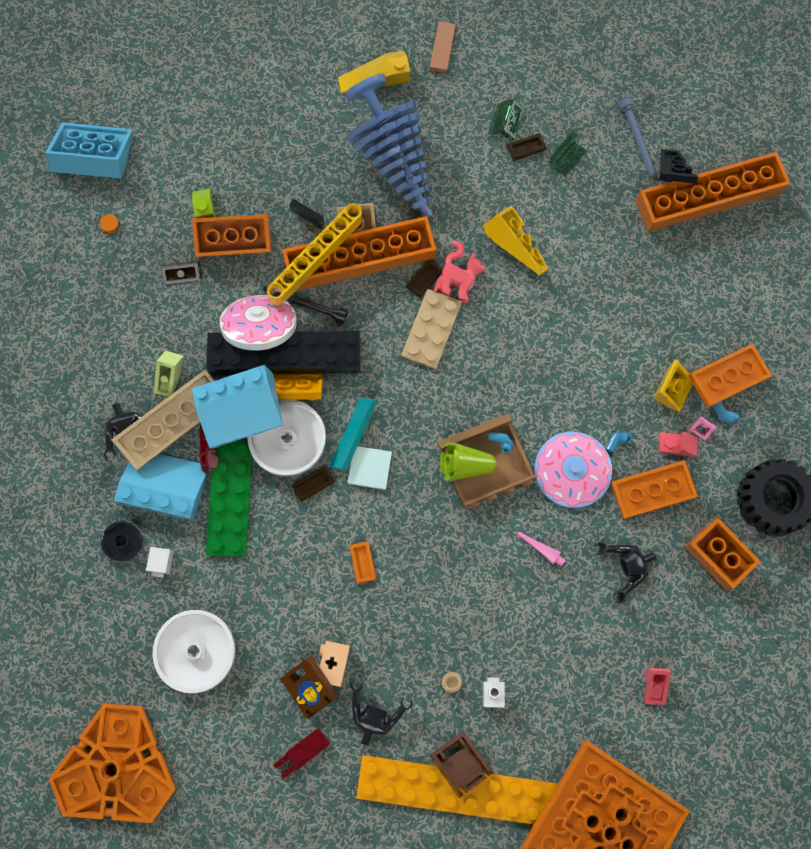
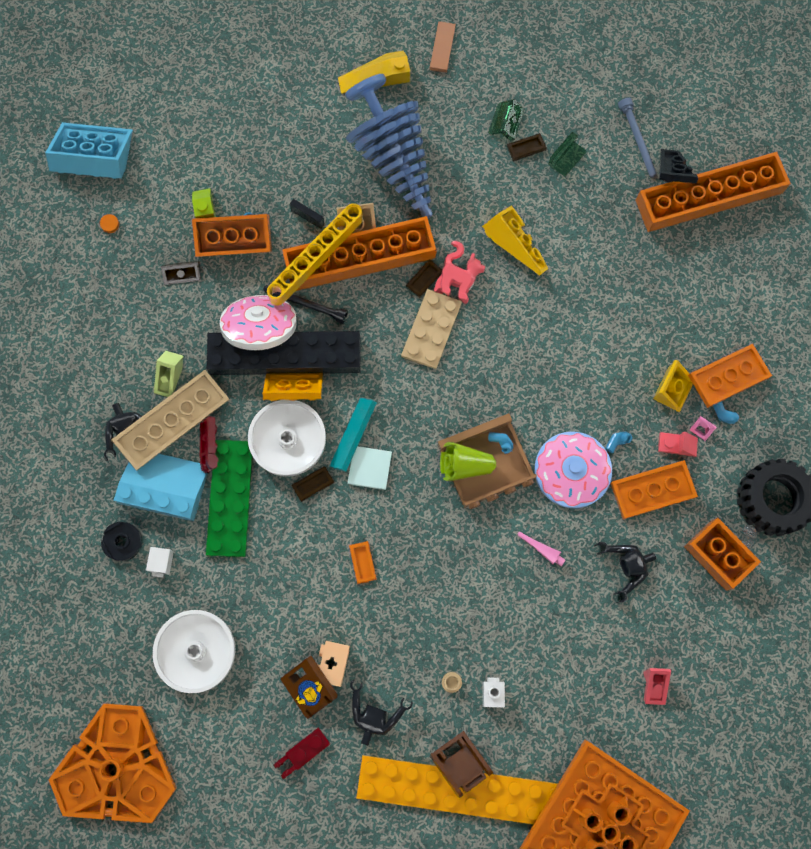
medium azure slope [192,365,283,449] -> none

